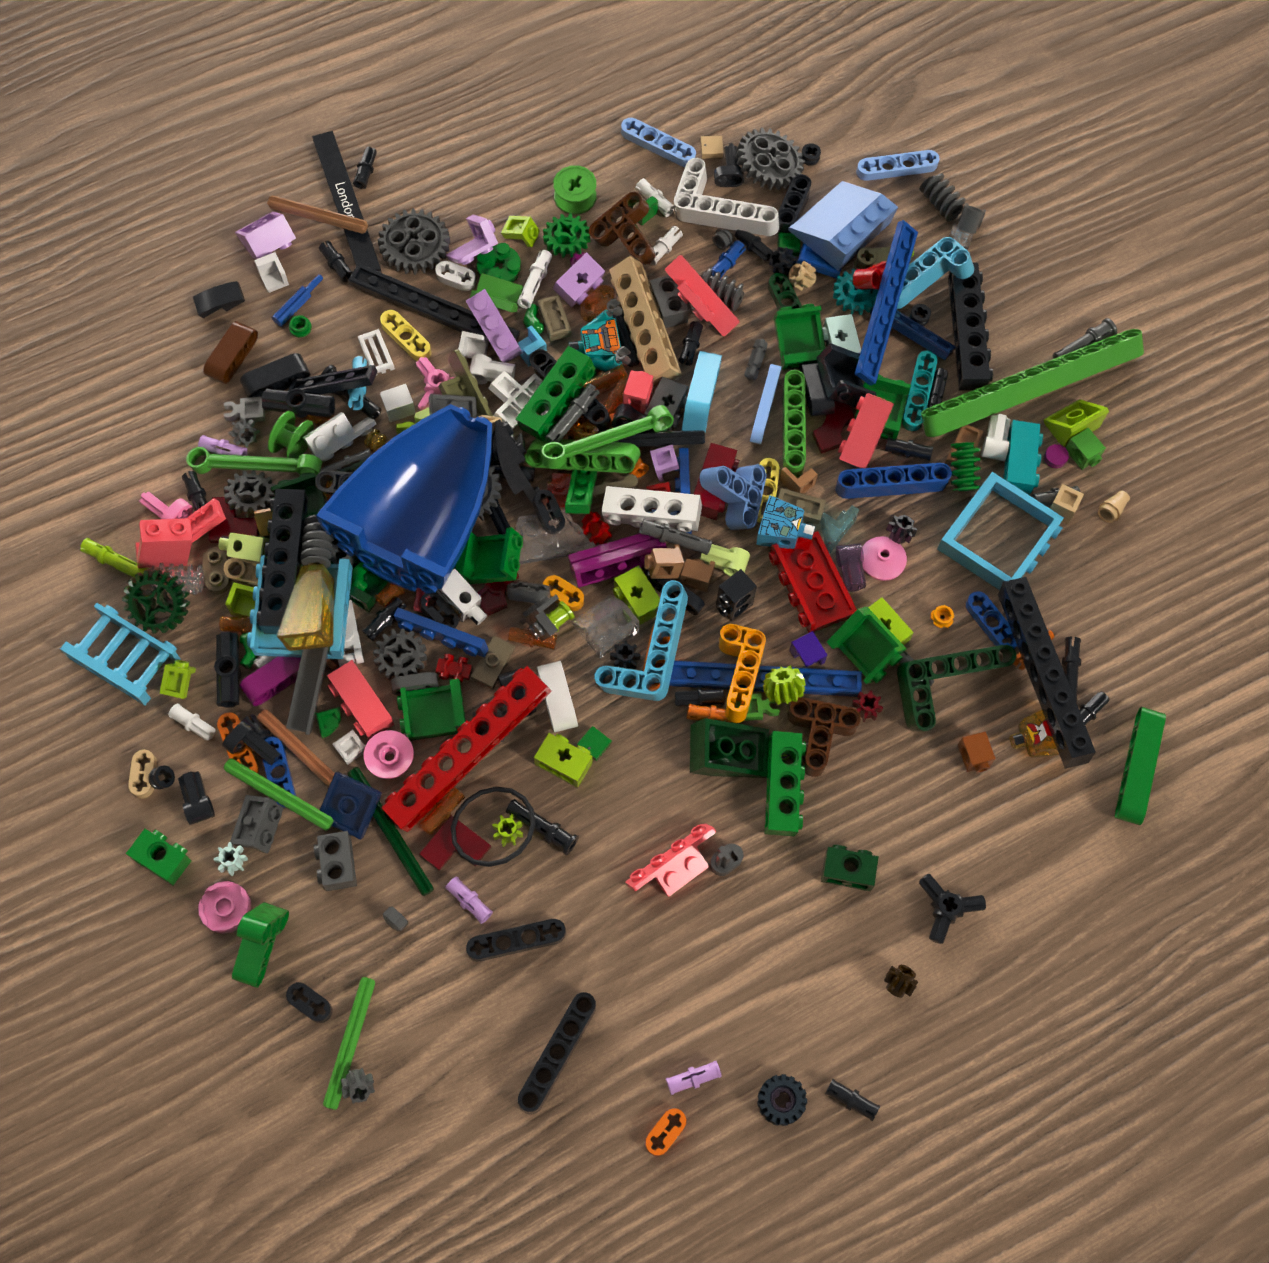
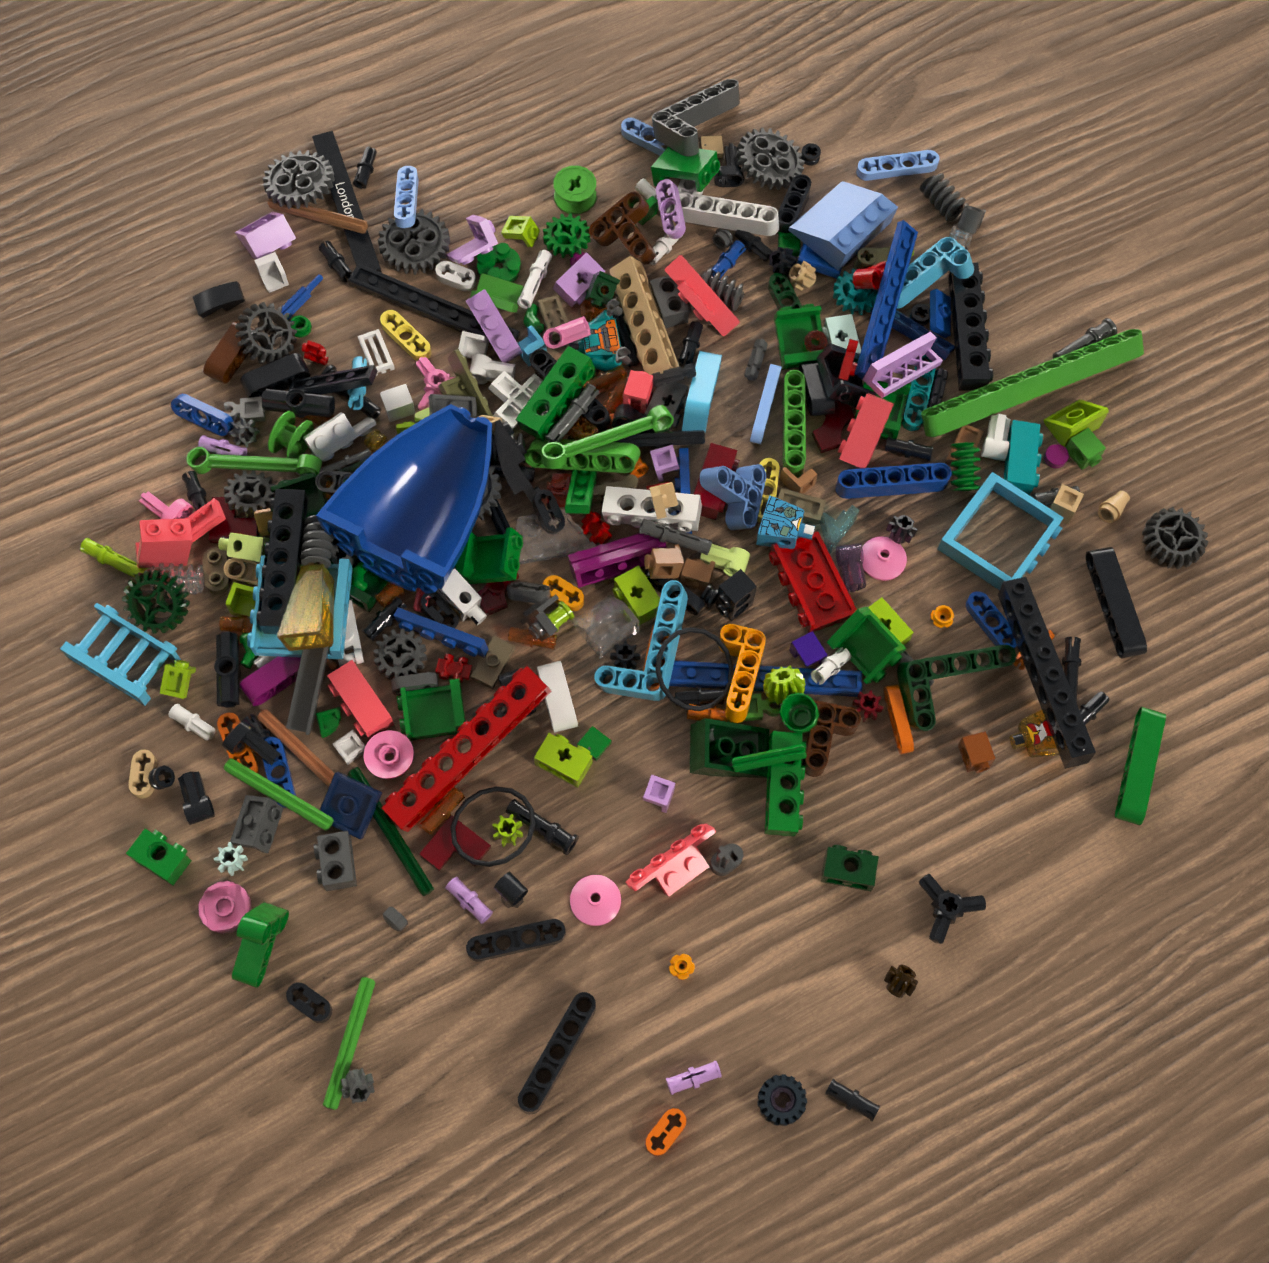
none -> blue beam [171,394,234,436]
none -> dark grey gear [235,302,297,364]
none -> dark grey gear [262,150,335,209]
none -> red piece [301,340,329,366]
none -> light blue beam [394,166,419,228]
none -> black piece [494,872,528,908]
none -> bright pink piece [543,316,591,349]
none -> bright pink dish [570,875,621,926]
none -> dark green brick [585,271,620,309]
none -> lavender panel [643,775,675,813]
none -> tan bracket [649,482,678,519]
none -> green panel [651,147,720,192]
none -> black axle [651,363,696,387]
none -> dark grey beam [652,79,740,156]
none -> black piece [655,627,734,711]
none -> lavender beam [656,179,686,239]
none -> light orange plate [669,954,695,980]
none -> black bush [700,584,718,608]
none -> green axle [732,744,807,772]
none -> green hair [780,693,819,734]
none -> clear red plate [804,330,827,352]
none -> white pin [811,647,851,685]
none -> red plate [839,339,859,381]
none -> lavender fence [863,332,943,398]
none -> orange beam [884,684,914,754]
none -> blue plate [930,289,951,338]
none -> black beam [1086,547,1147,659]
none -> dark grey gear [1142,507,1208,569]

